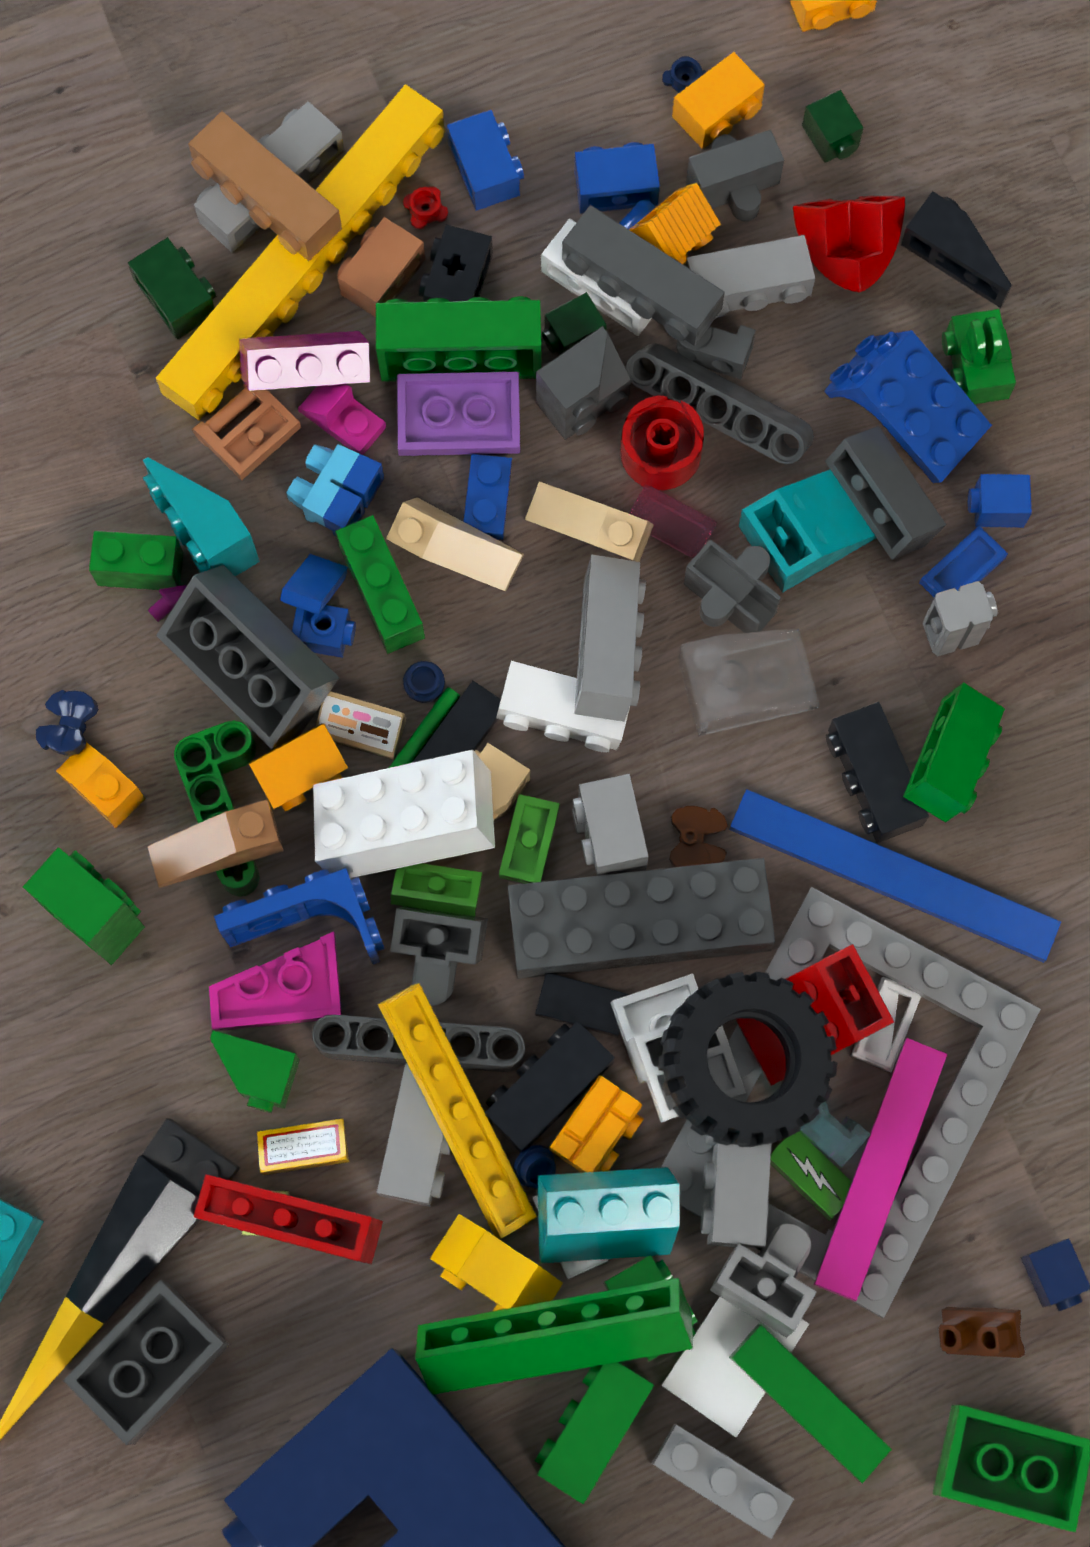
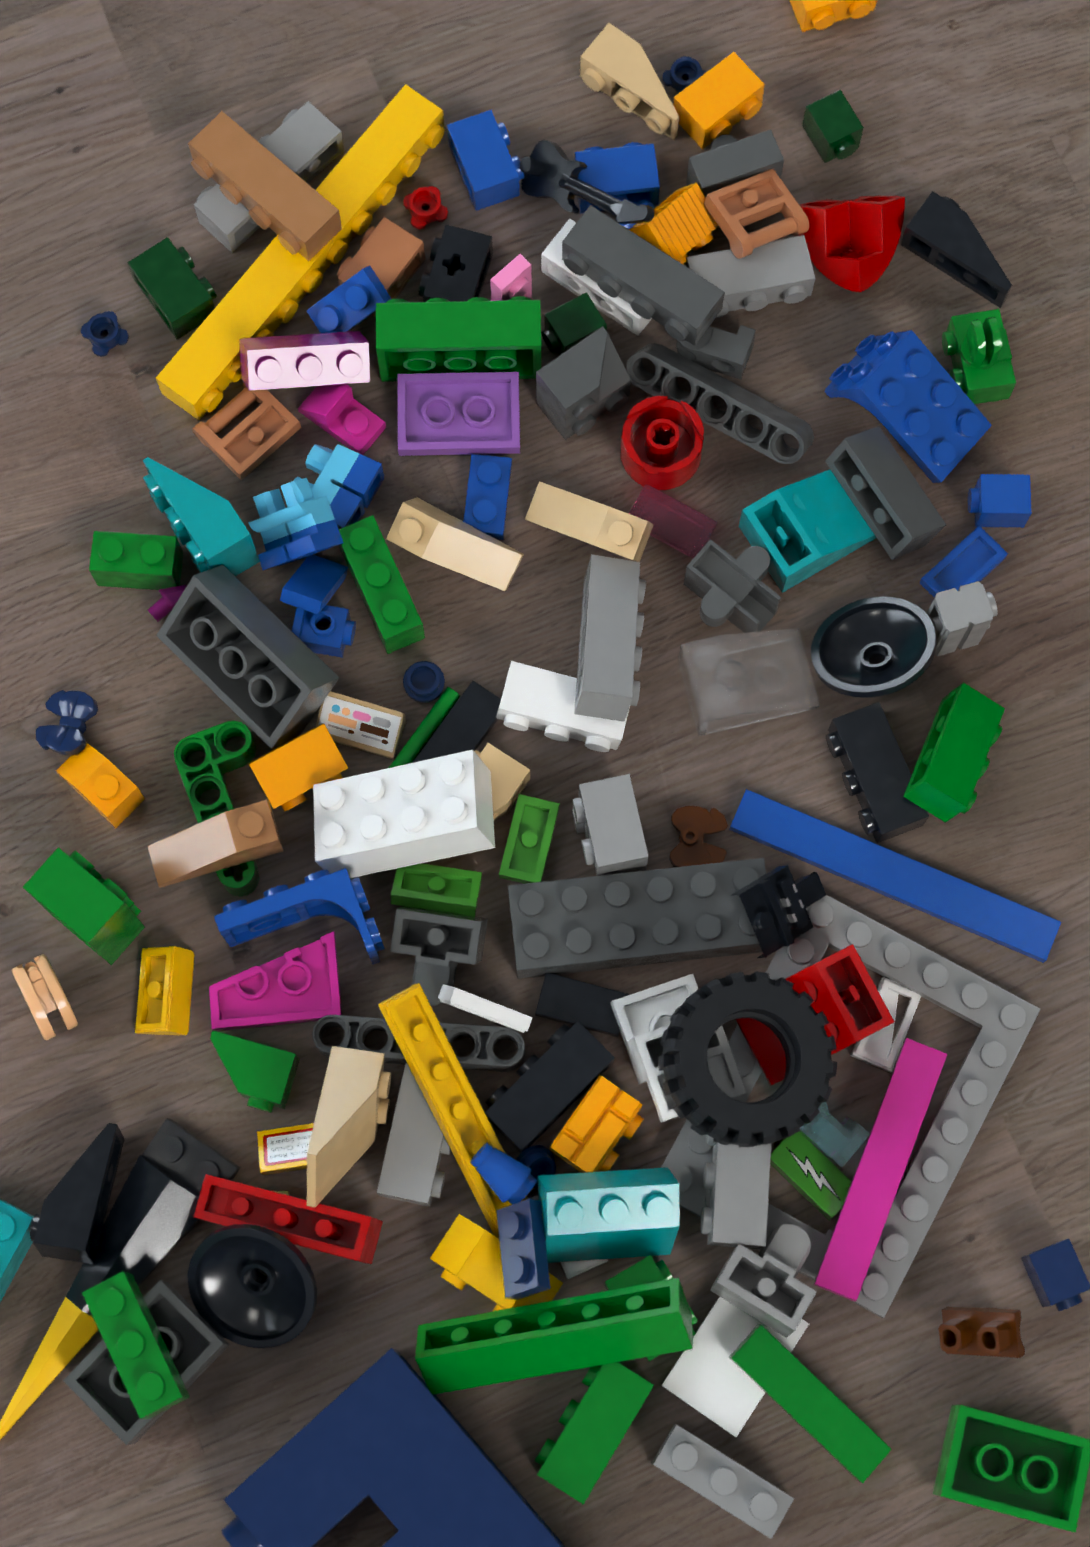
none -> light nougat head [12,954,78,1040]
none -> black slope [30,1123,125,1264]
none -> dark blue plate [81,311,129,357]
none -> green brick [82,1271,190,1419]
none -> yellow slope [135,946,195,1035]
none -> black dish [188,1224,317,1348]
none -> medium azure hips [249,478,344,570]
none -> blue plate [306,266,392,333]
none -> tan slope [307,1046,391,1207]
none -> white tile [438,984,533,1033]
none -> blue cone [470,1143,537,1205]
none -> bright pink plate [490,254,532,301]
none -> dark blue plate [496,1198,550,1300]
none -> black piece [520,140,654,224]
none -> tan slope [580,23,679,140]
none -> nougat plate [704,169,809,259]
none -> black piece [730,865,826,958]
none -> black dish [811,596,937,698]

